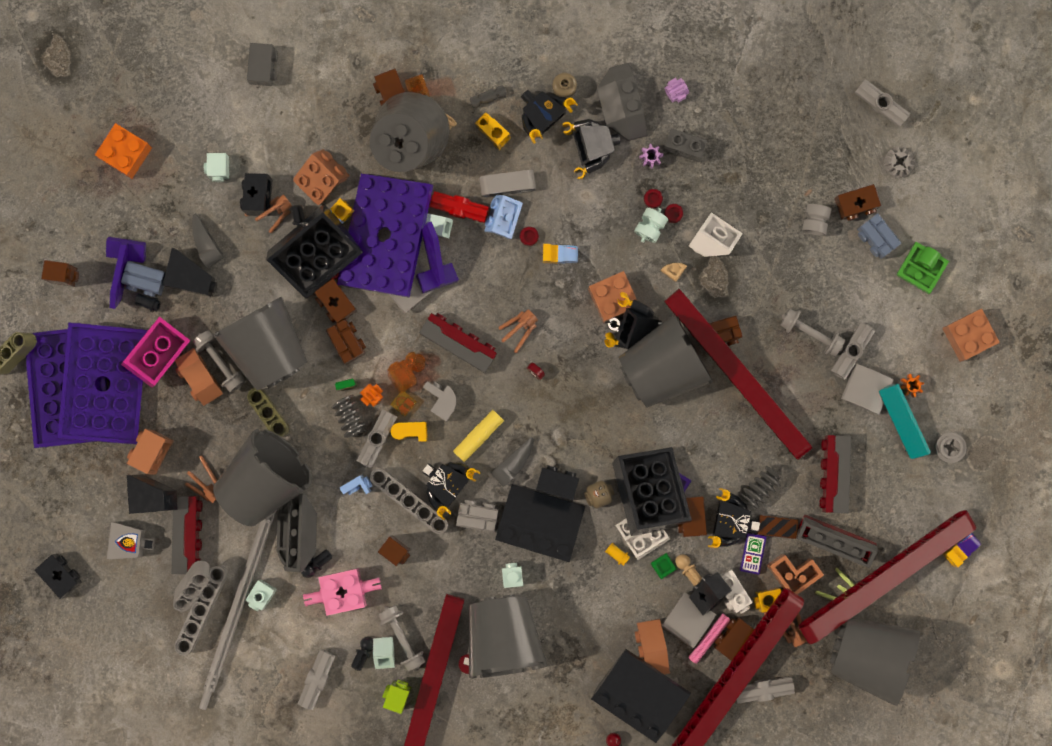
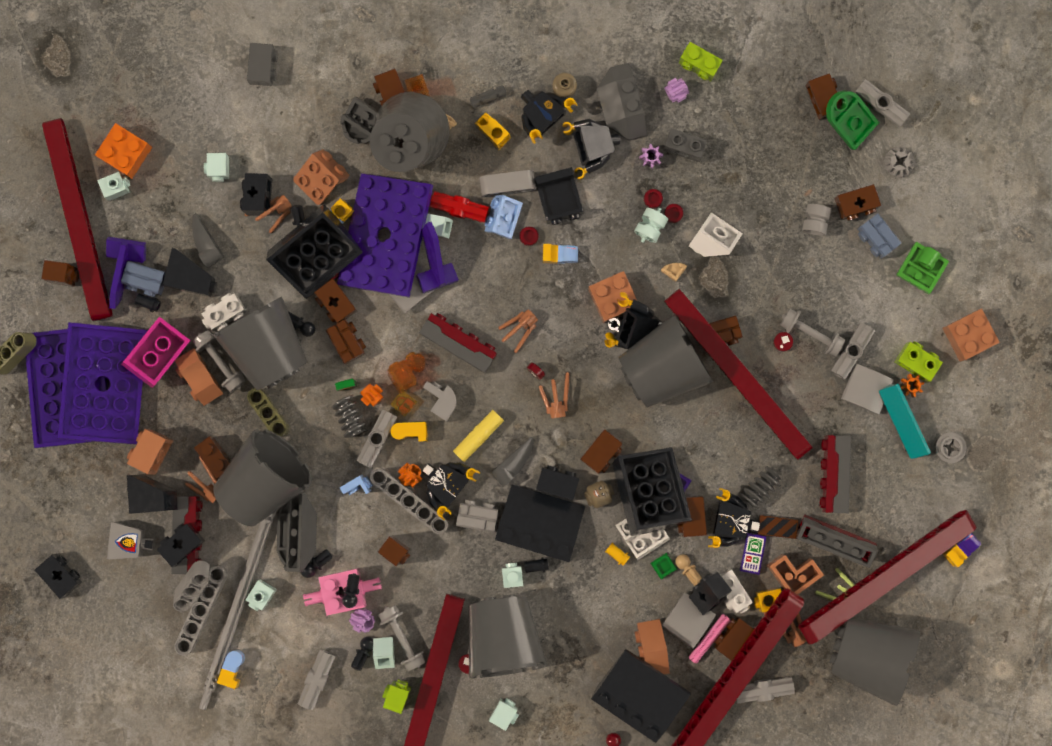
none -> dark red beam [42,118,113,322]
none -> light aqua brick [97,172,130,201]
none -> black brick [157,523,205,567]
none -> reddish brown brick [194,436,231,479]
none -> white brick [201,293,247,331]
none -> leg [217,650,245,689]
none -> black axle [288,311,316,337]
none -> dark grey slope [340,97,378,144]
none -> black axle [342,573,360,608]
none -> lavender gear [349,608,375,633]
none -> orange gear [398,463,422,488]
none -> light aqua brick [489,698,519,731]
none -> black pin [524,557,549,573]
none -> black panel [535,167,584,225]
none -> nougat plant [539,372,570,418]
none -> reddish brown brick [580,429,623,474]
none -> lime brick [679,42,723,82]
none -> dark red tile [773,332,793,352]
none -> reddish brown brick [805,73,842,120]
none -> green plate [826,90,879,150]
none -> lime brick [894,341,943,383]

